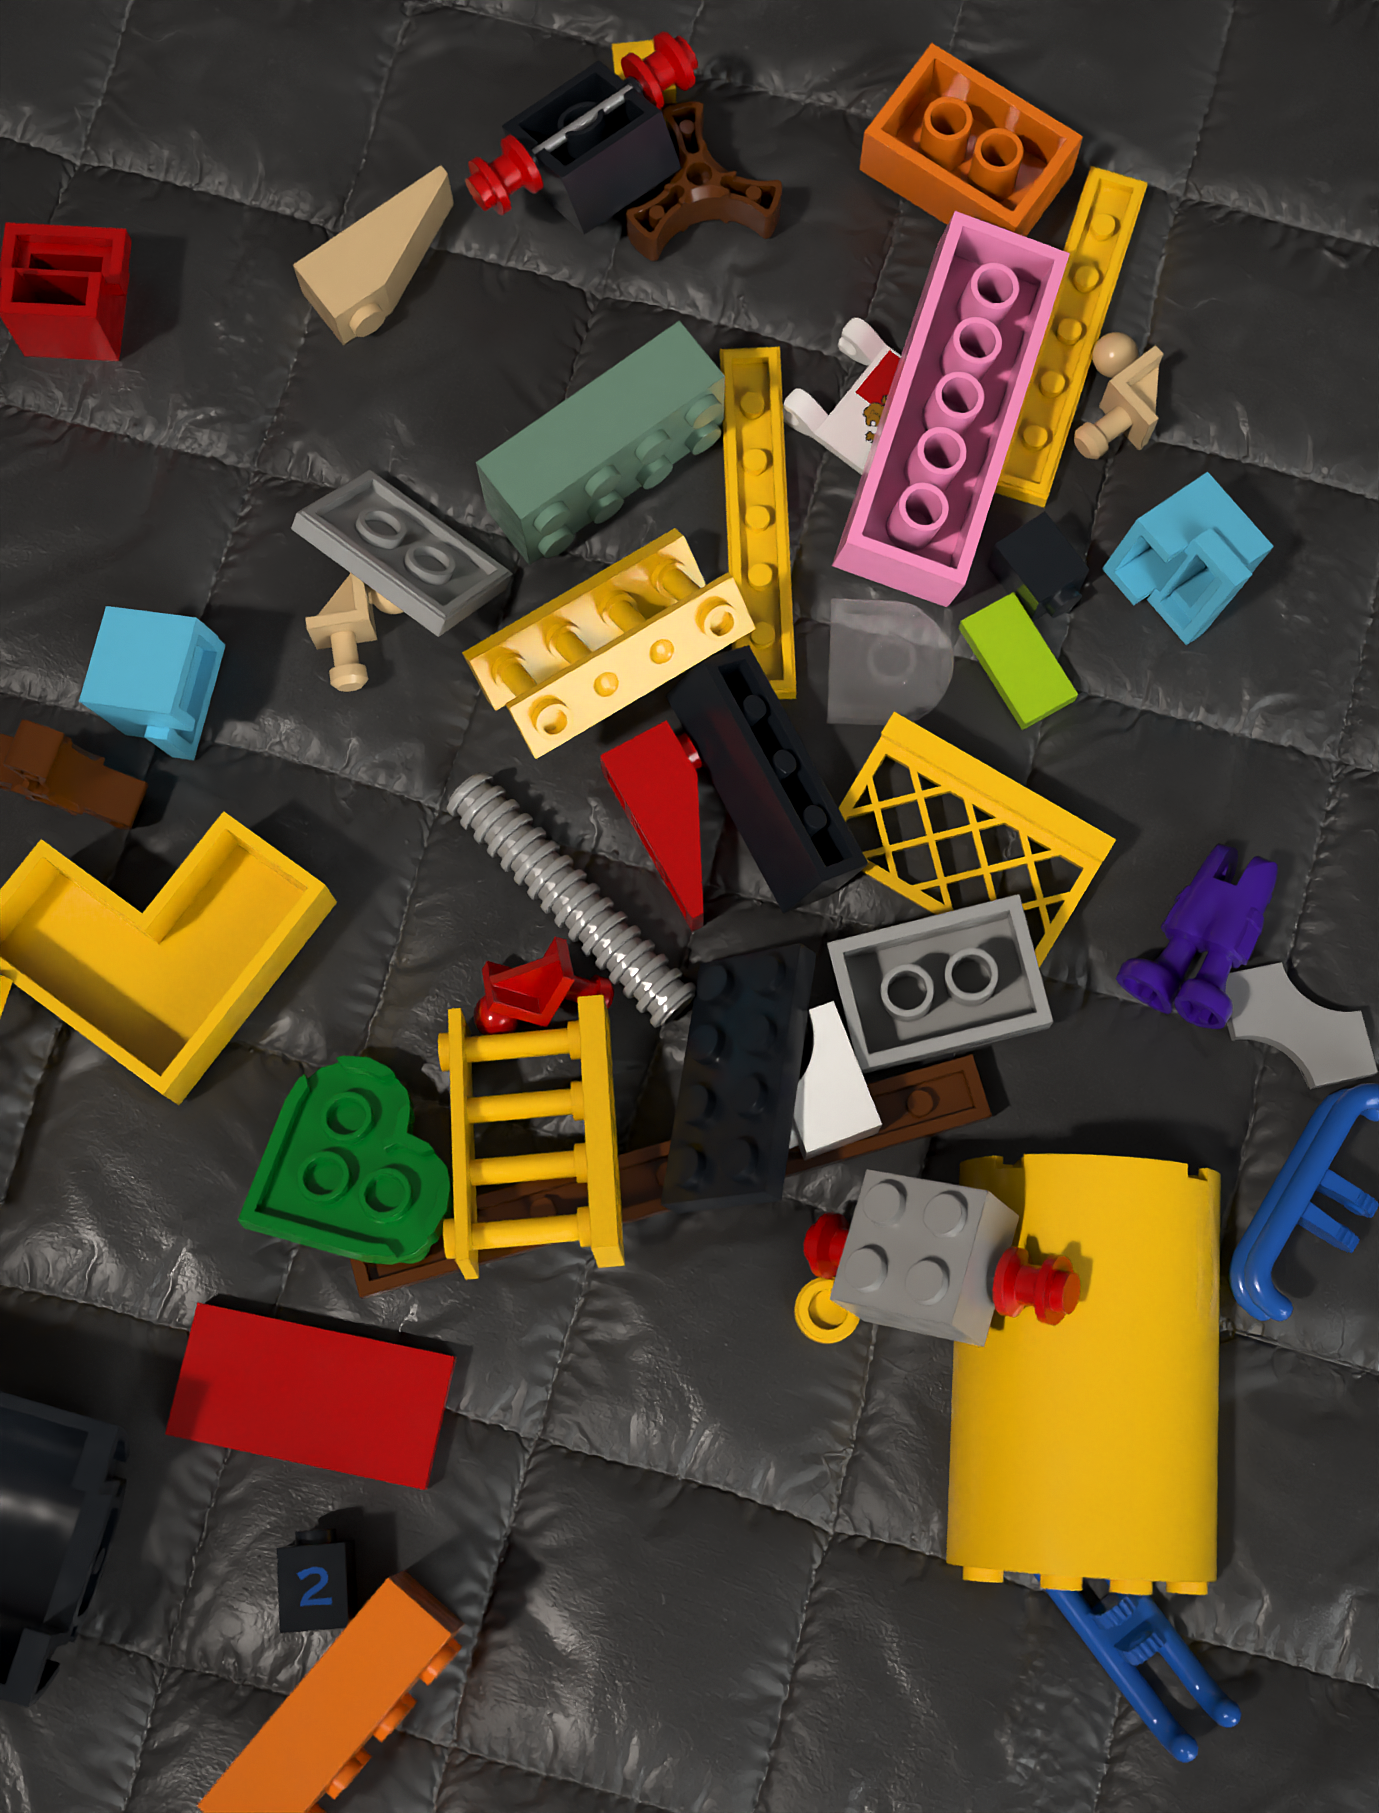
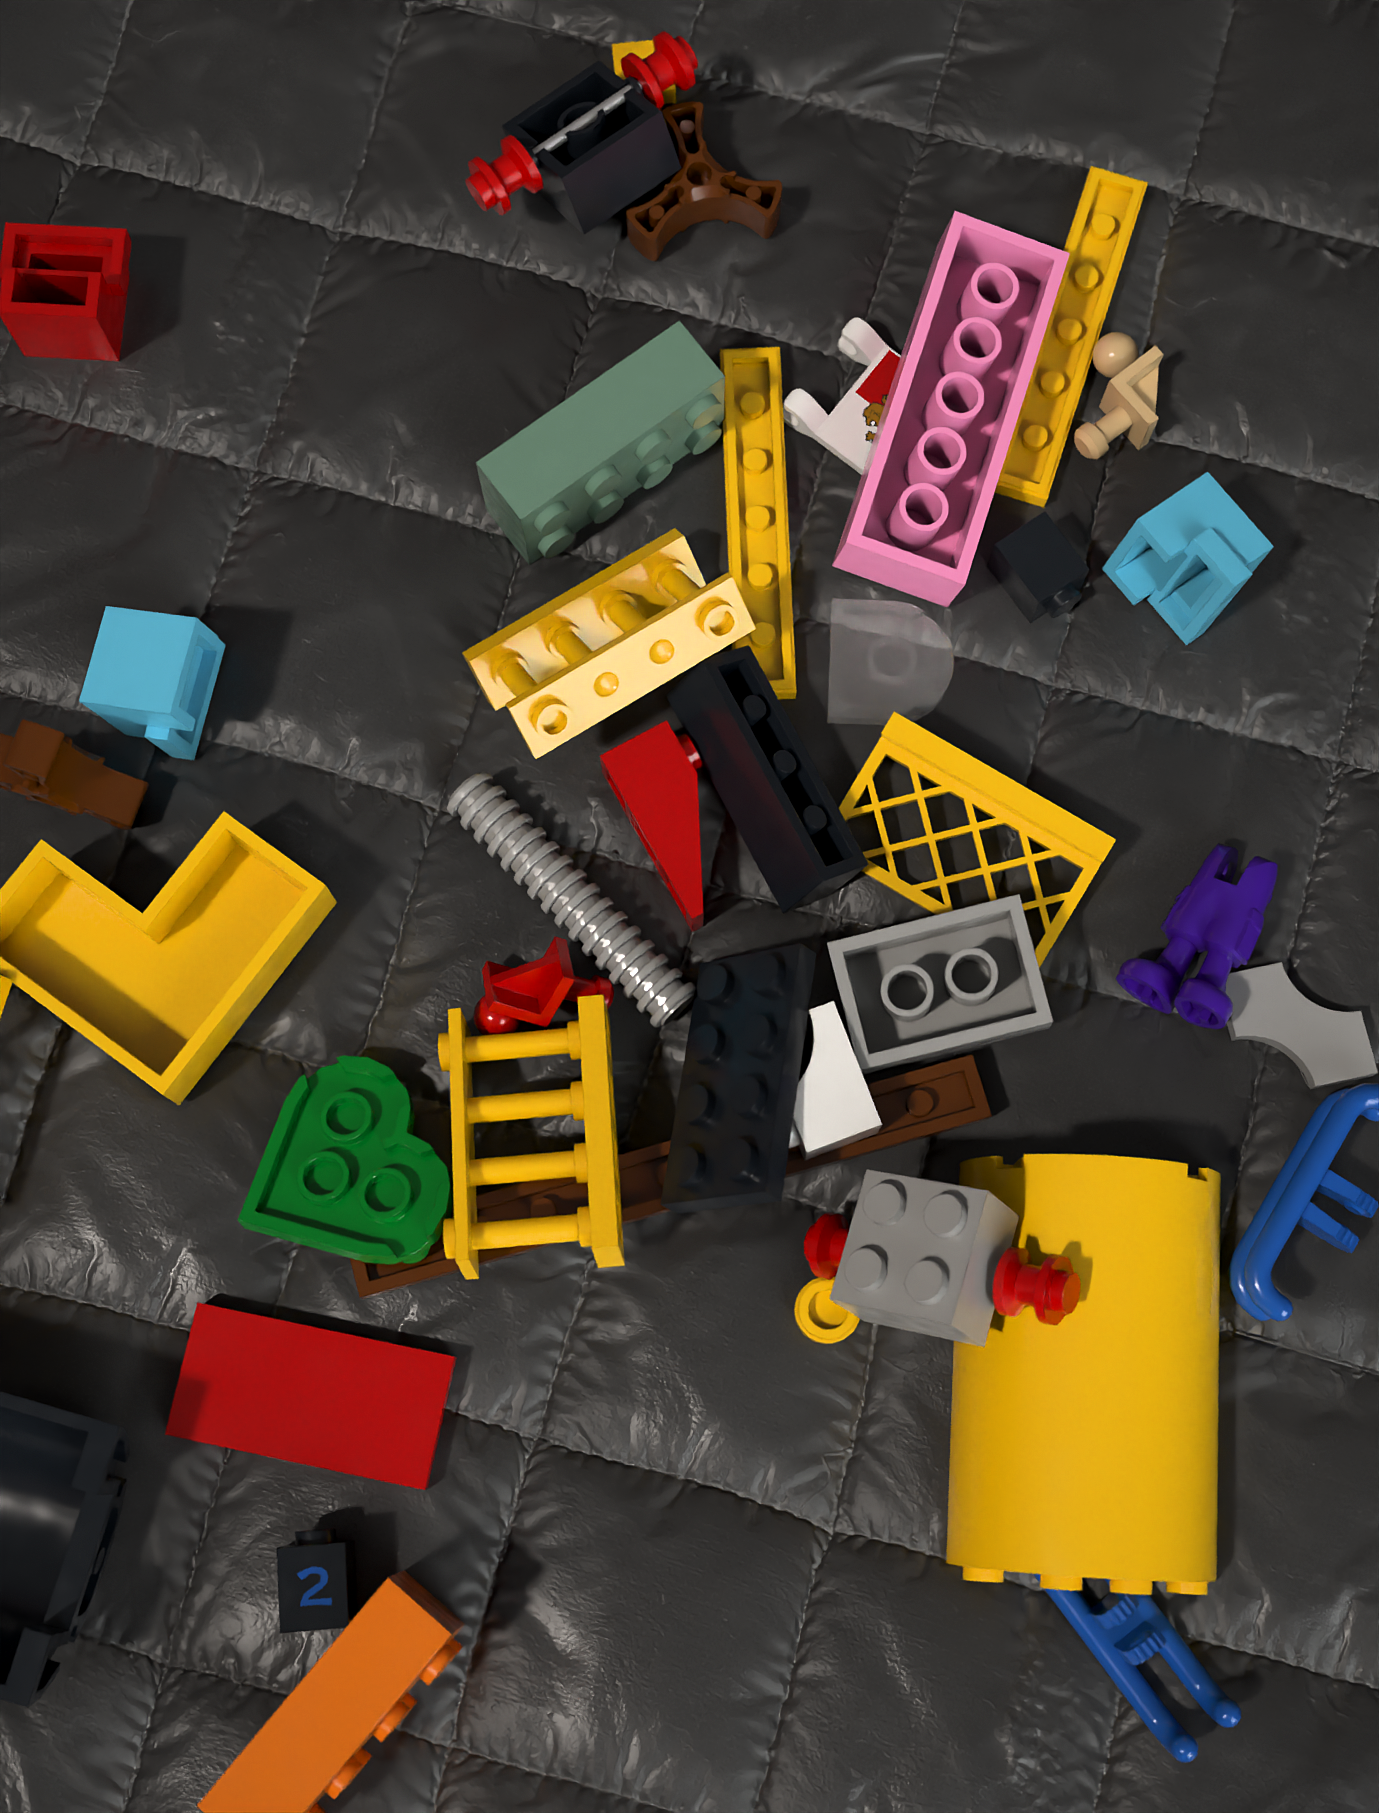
light grey tile [291,470,513,637] -> none
tan slope [293,165,454,346] -> none
tan piece [305,573,404,692] -> none
orange brick [859,43,1083,237] -> none
lime tile [959,592,1078,730] -> none

